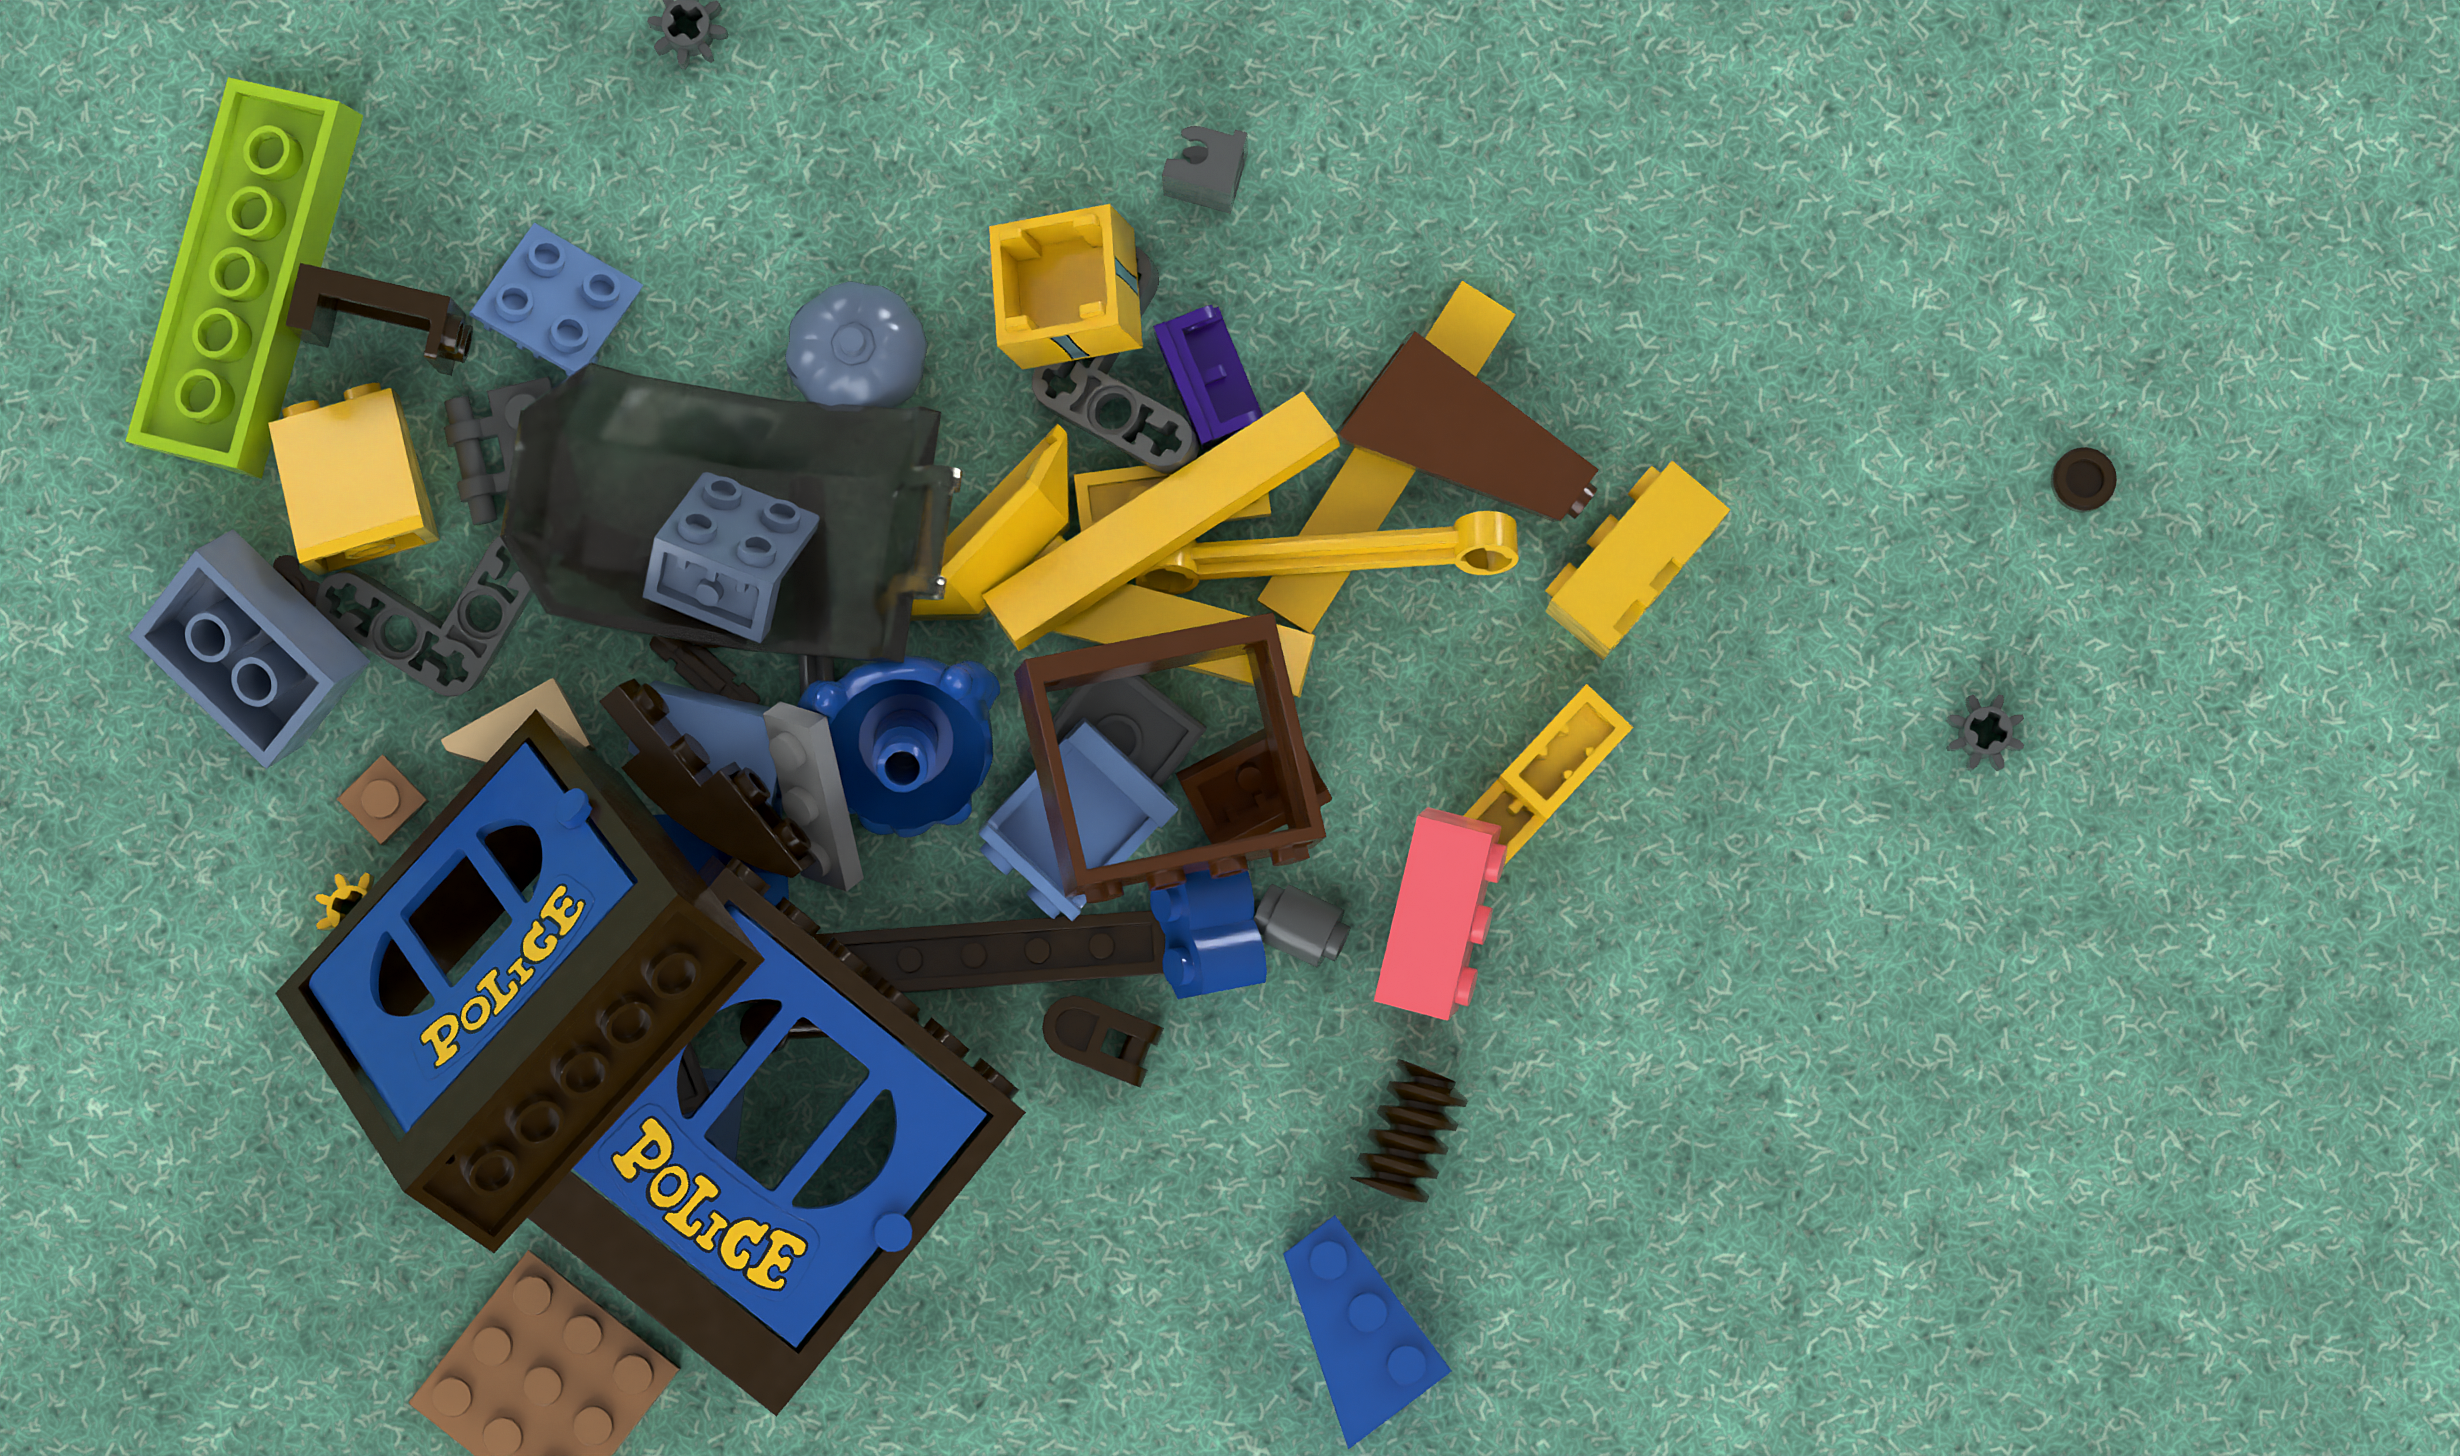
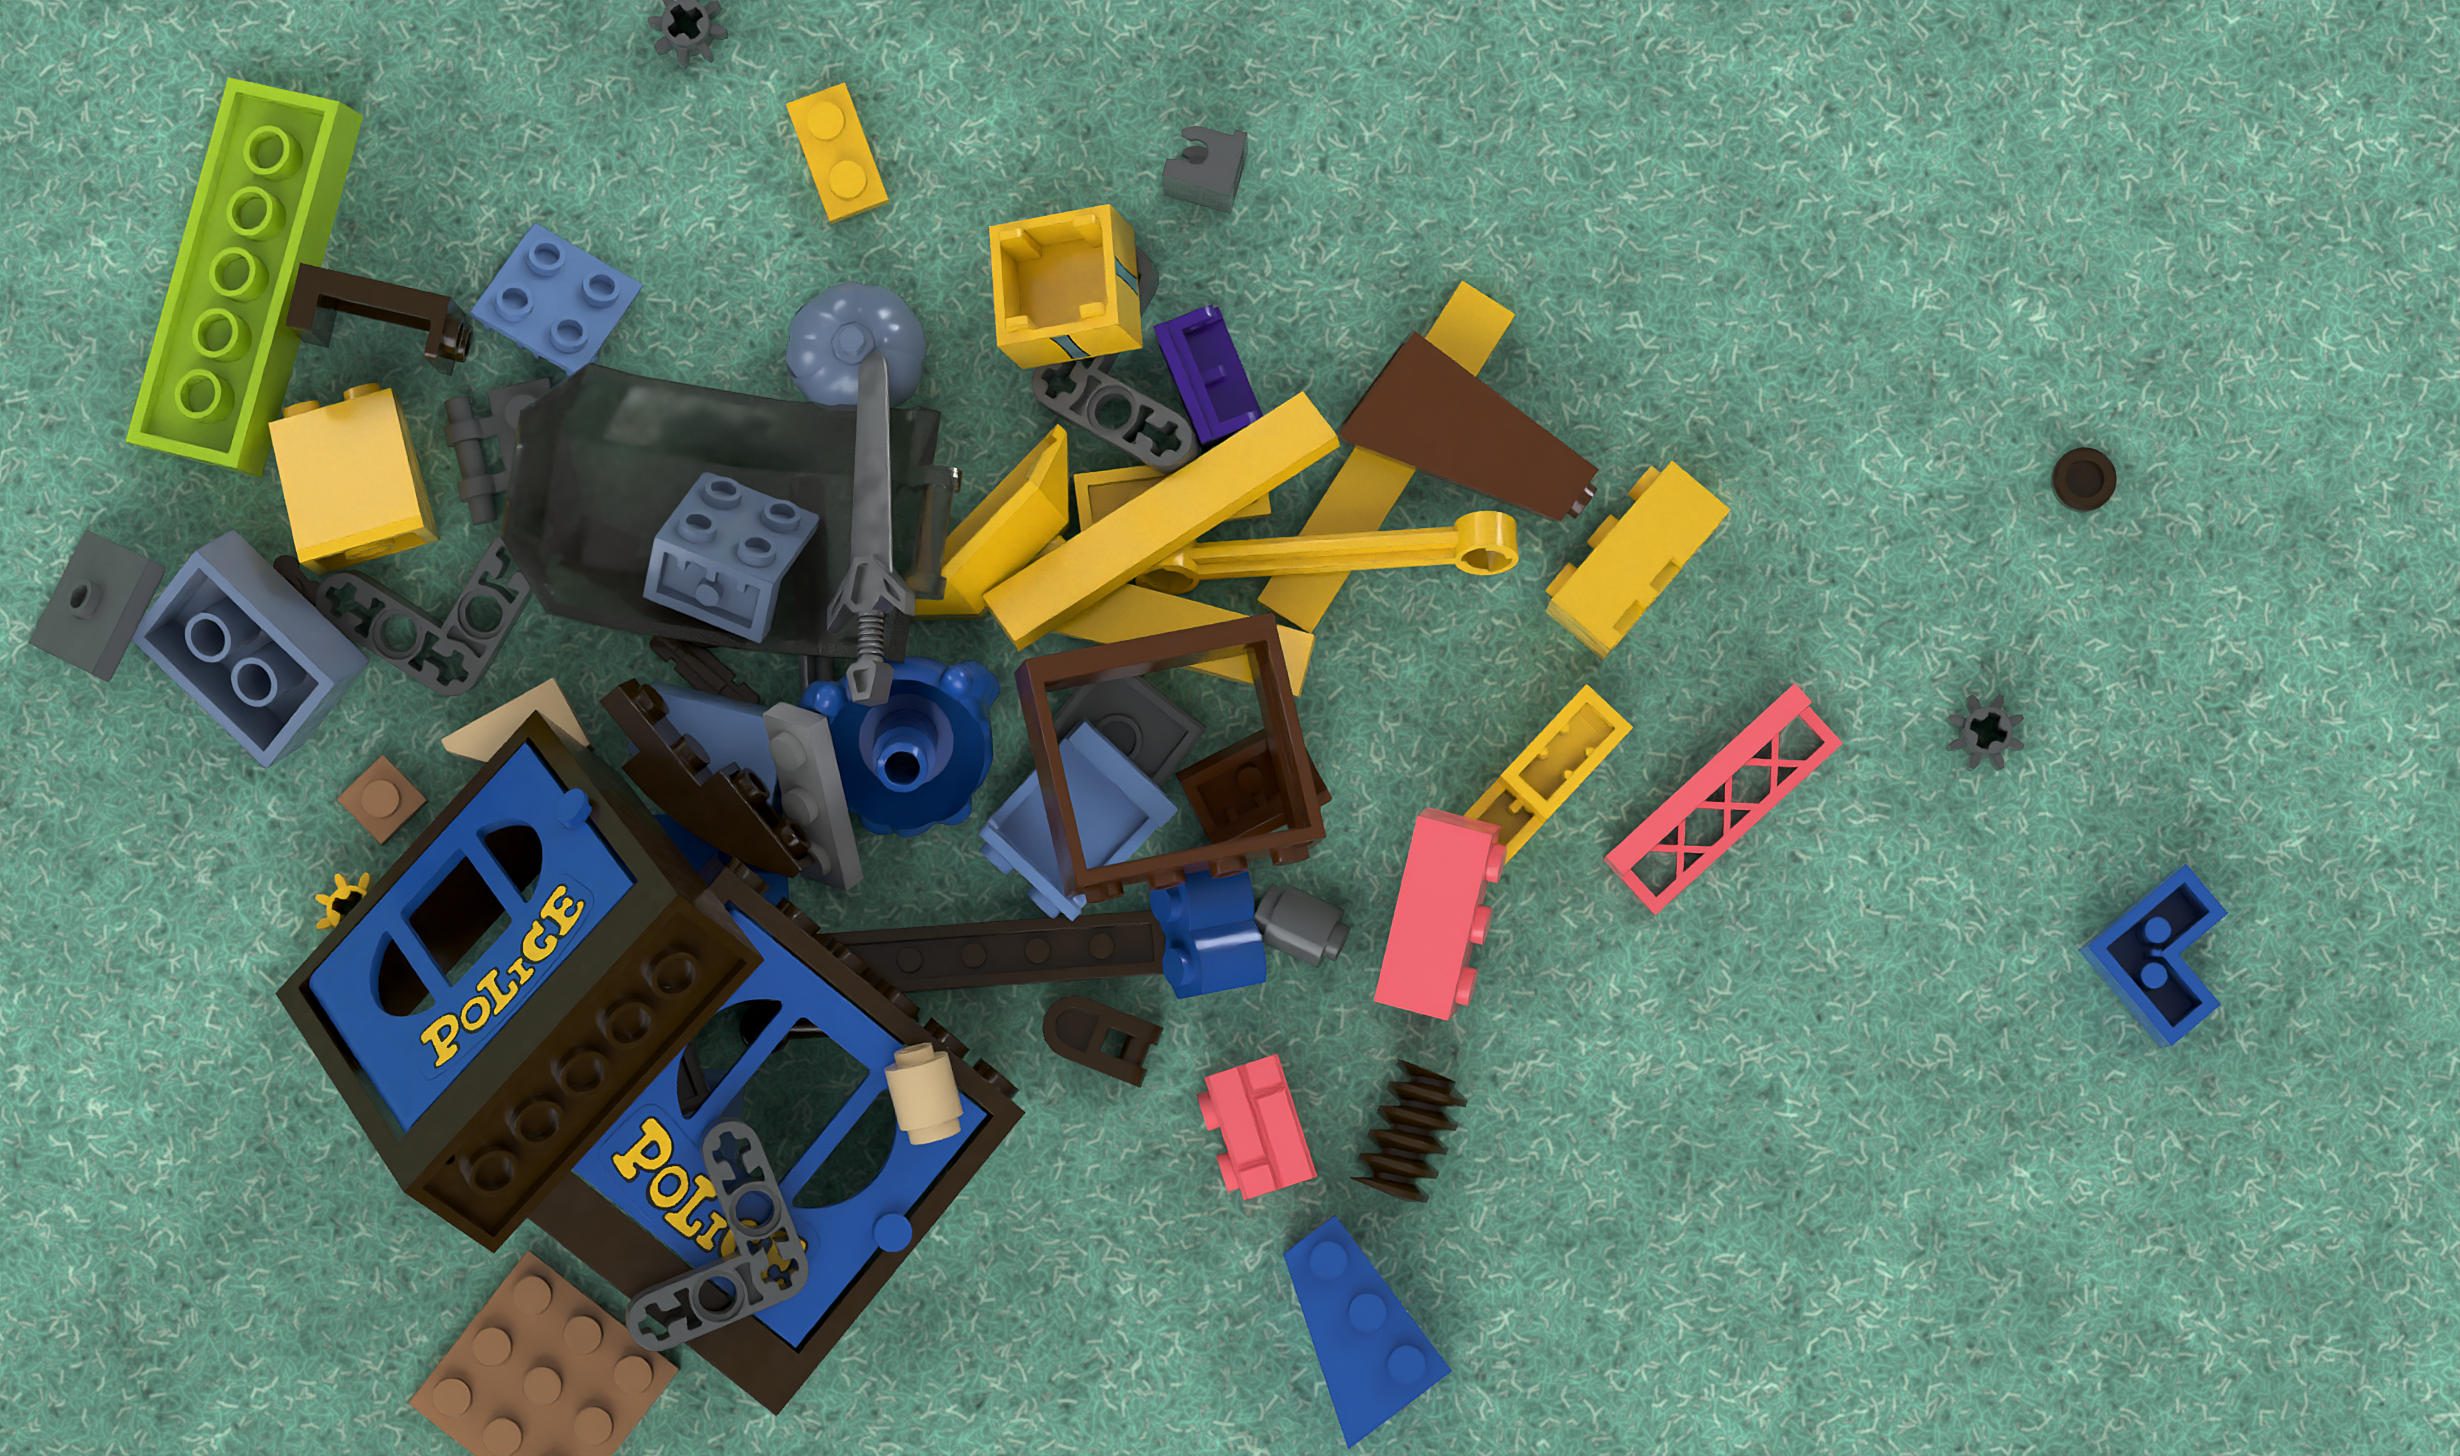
none -> dark grey plate [28,530,167,683]
none -> dark grey beam [625,1116,809,1351]
none -> yellow plate [786,82,890,225]
none -> flat silver sword [827,352,915,706]
none -> tan brick [884,1043,963,1145]
none -> coral brick [1196,1054,1317,1201]
none -> coral fence [1603,683,1843,916]
none -> blue brick [2078,864,2228,1048]

